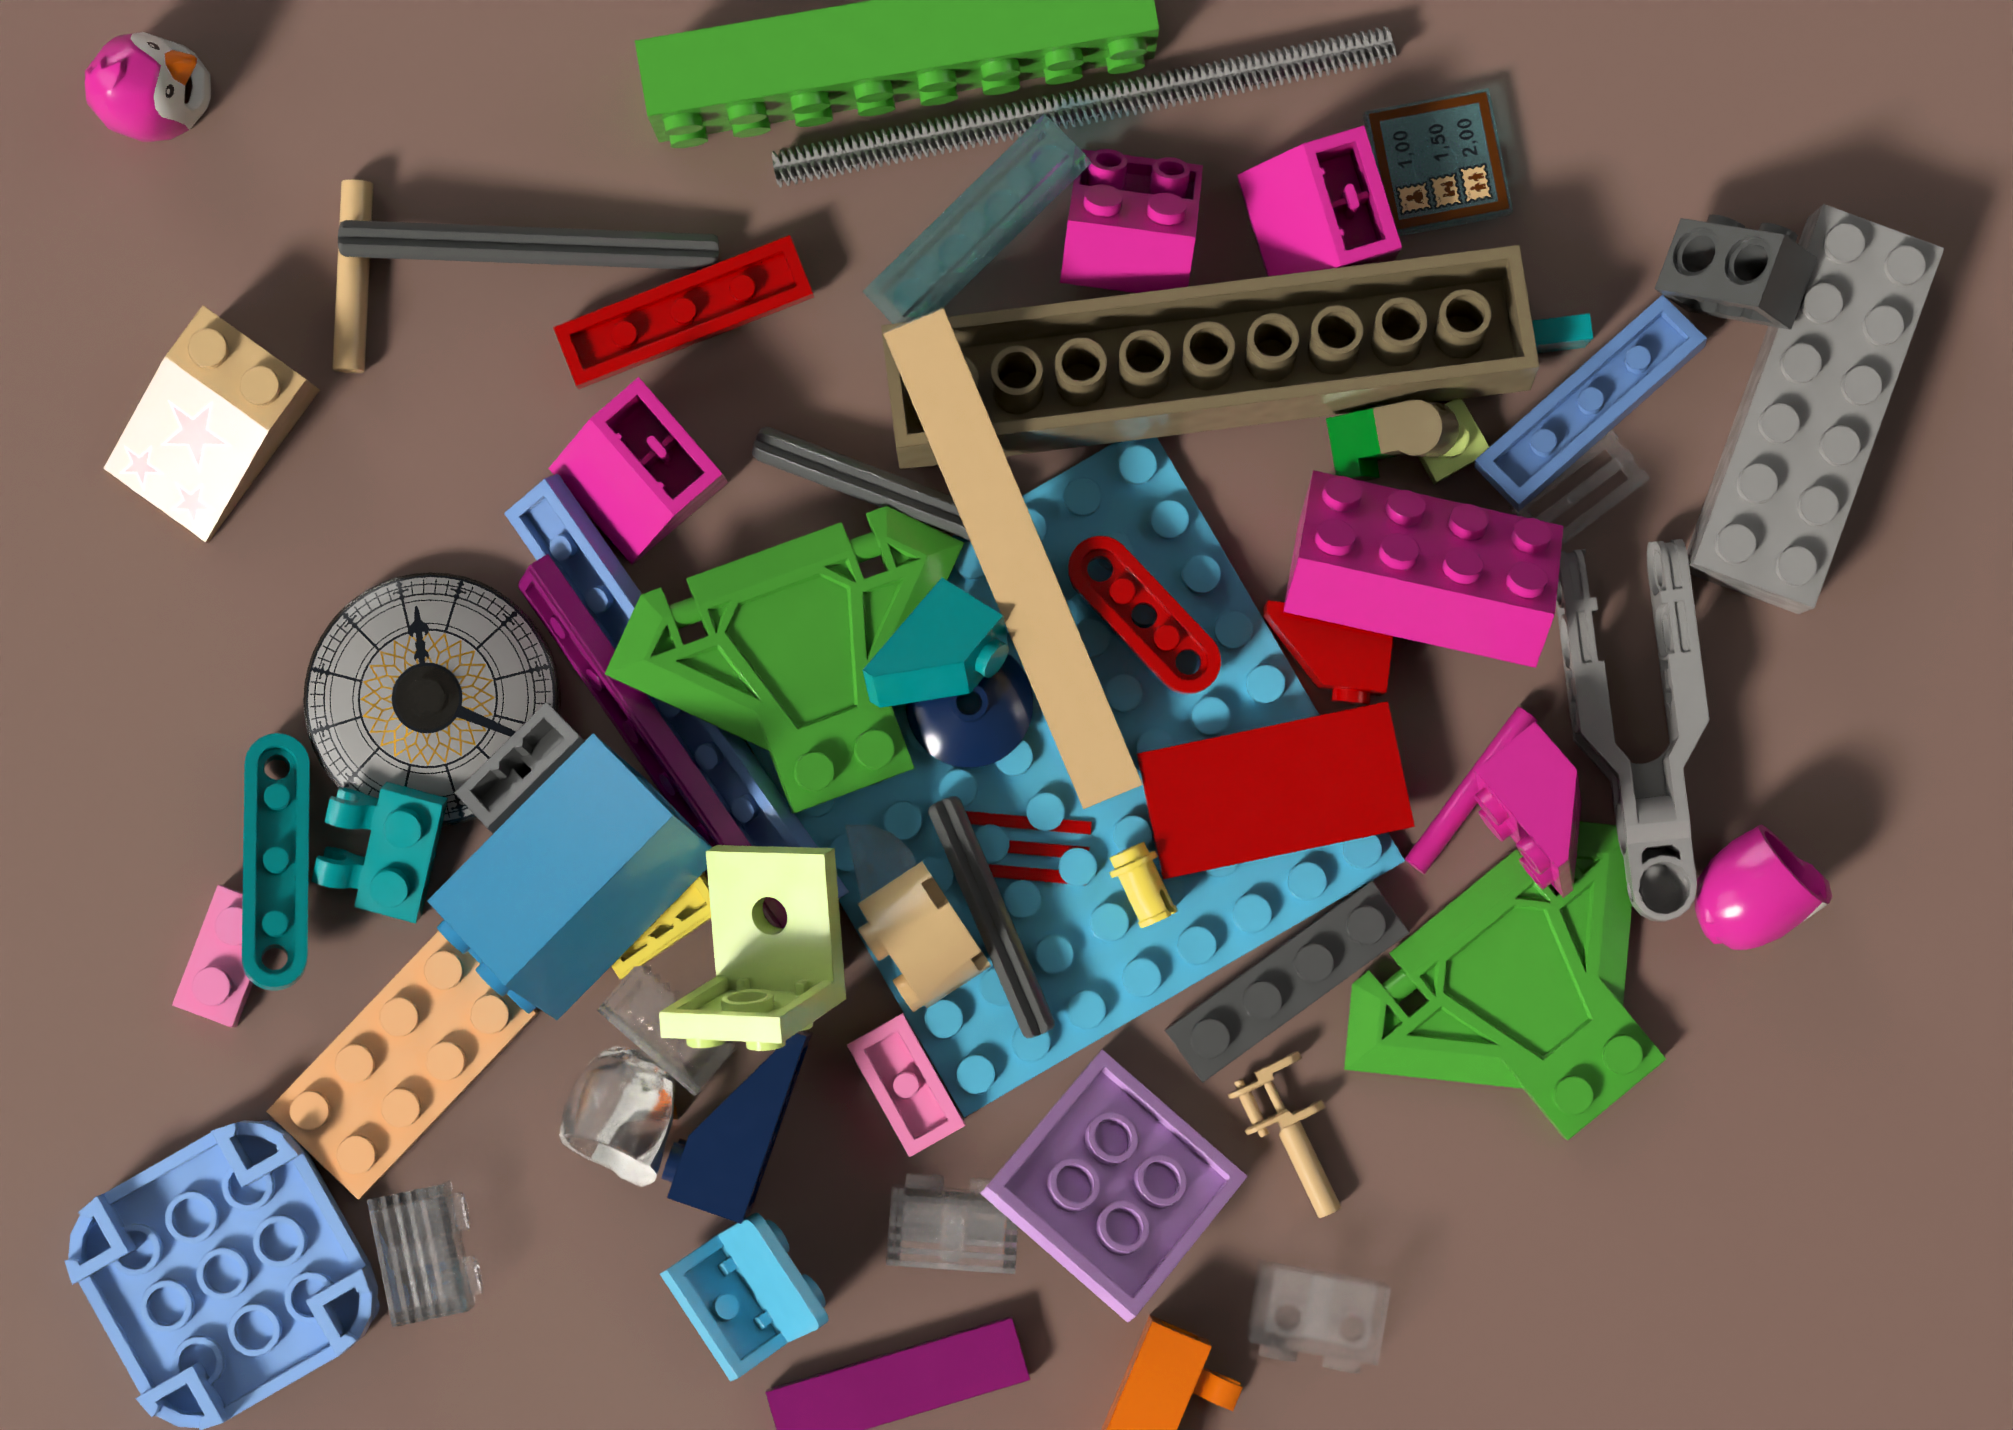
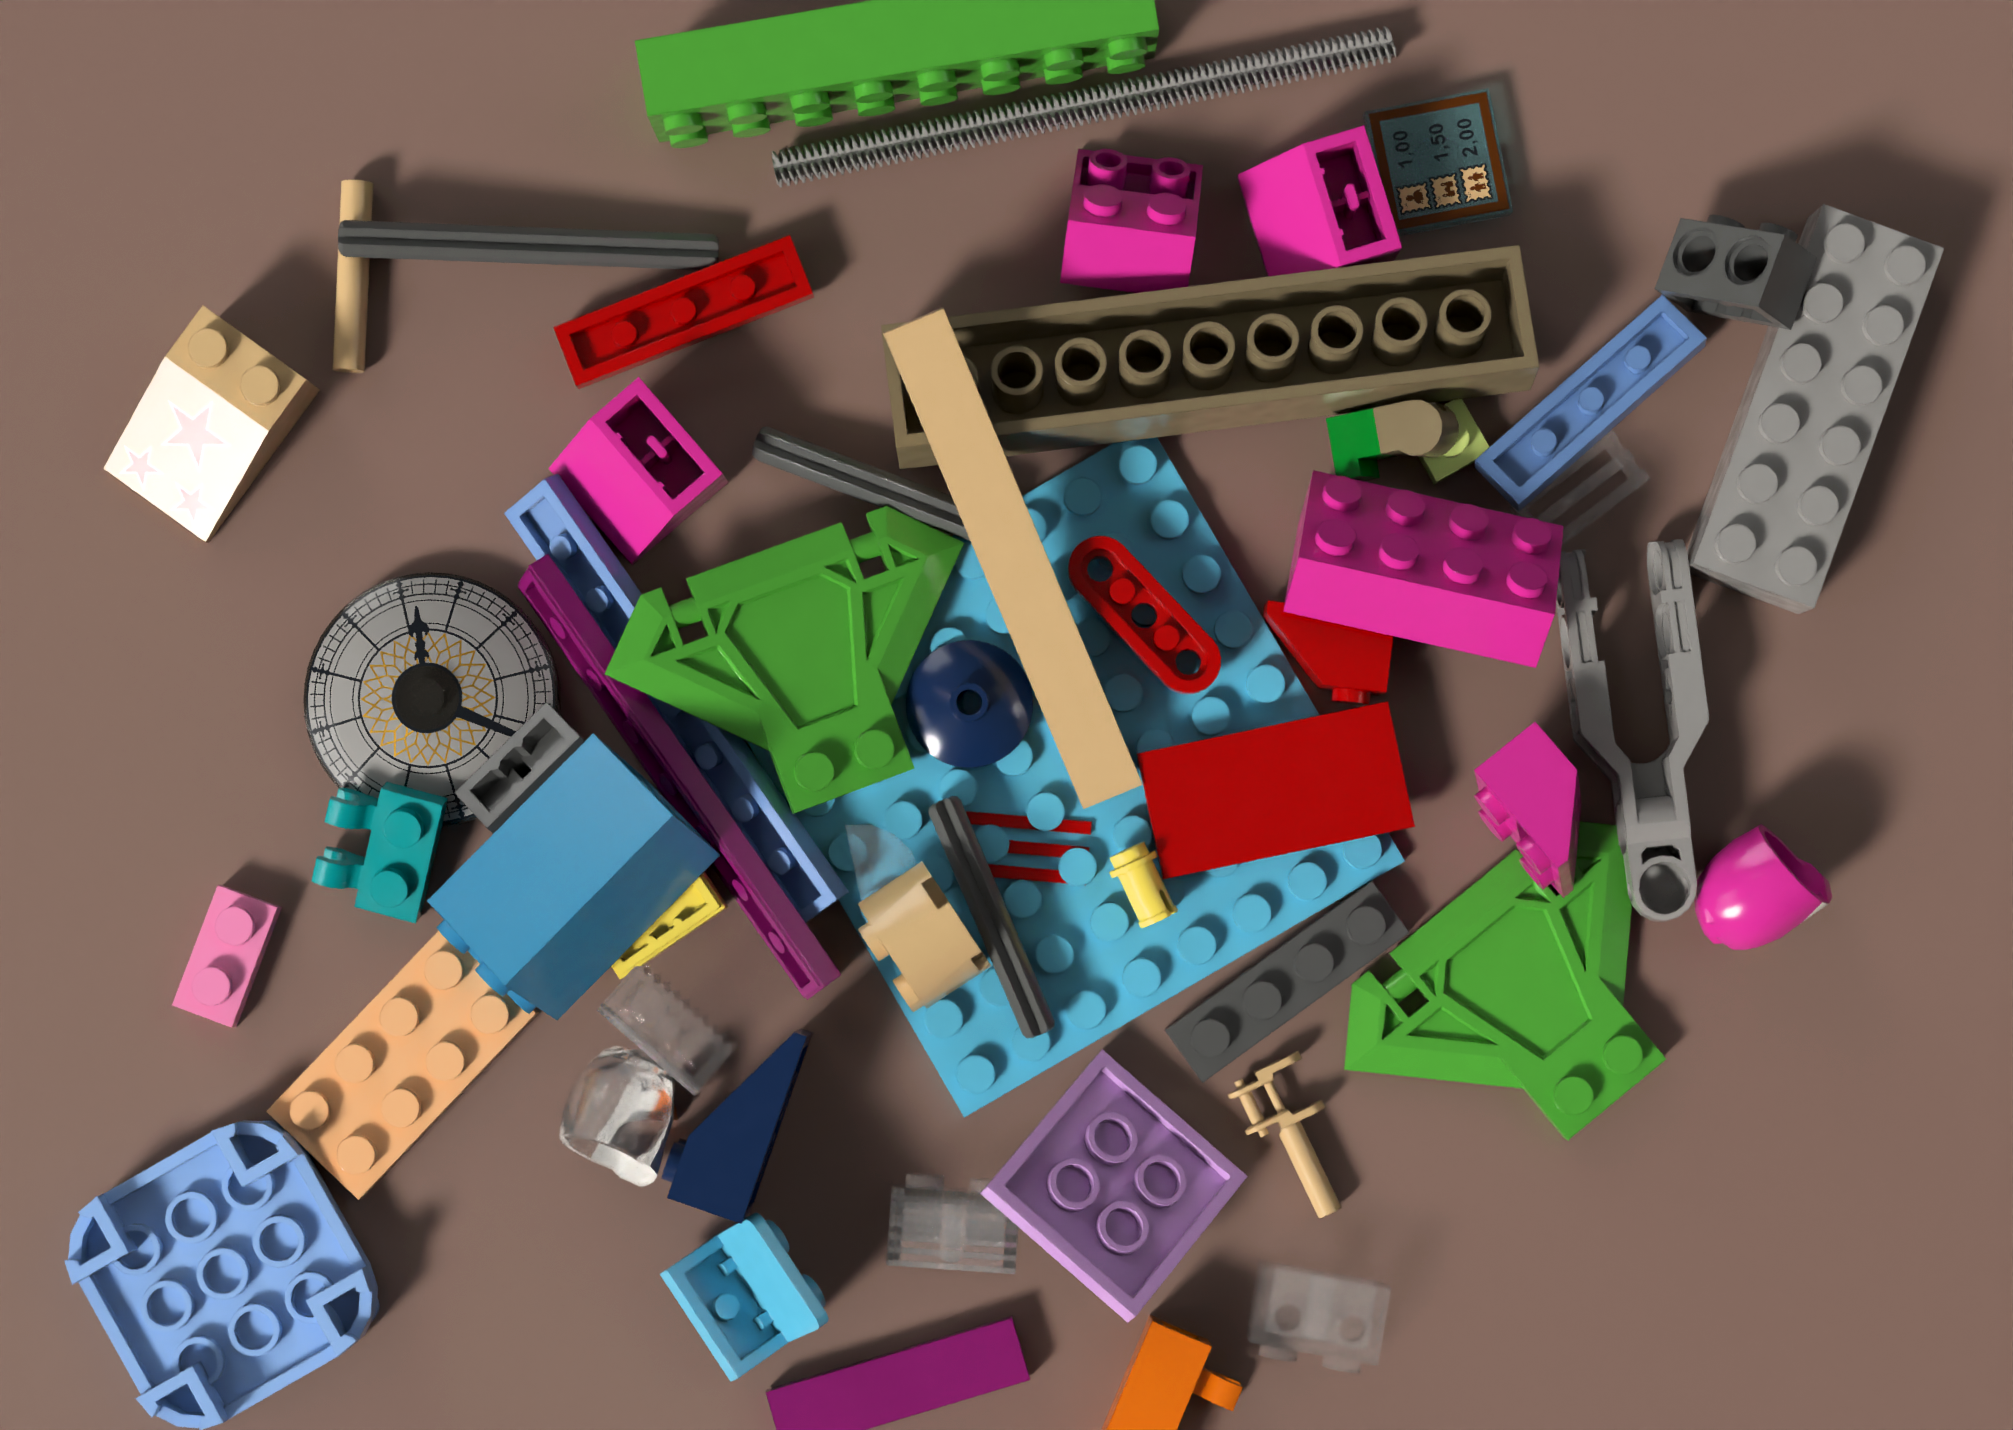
dark pink piece [85,32,211,142] -> none
teal plate [242,733,310,991] -> none
clear brick [367,1180,483,1327] -> none
yellowish green bracket [659,845,846,1051] -> none
bright pink plate [847,1013,966,1157] -> none
clear light blue plate [862,113,1092,324] -> none
teal slope [862,578,1009,708] -> none
dark pink bar [1404,706,1538,874] -> none
teal tile [1532,313,1593,354] -> none

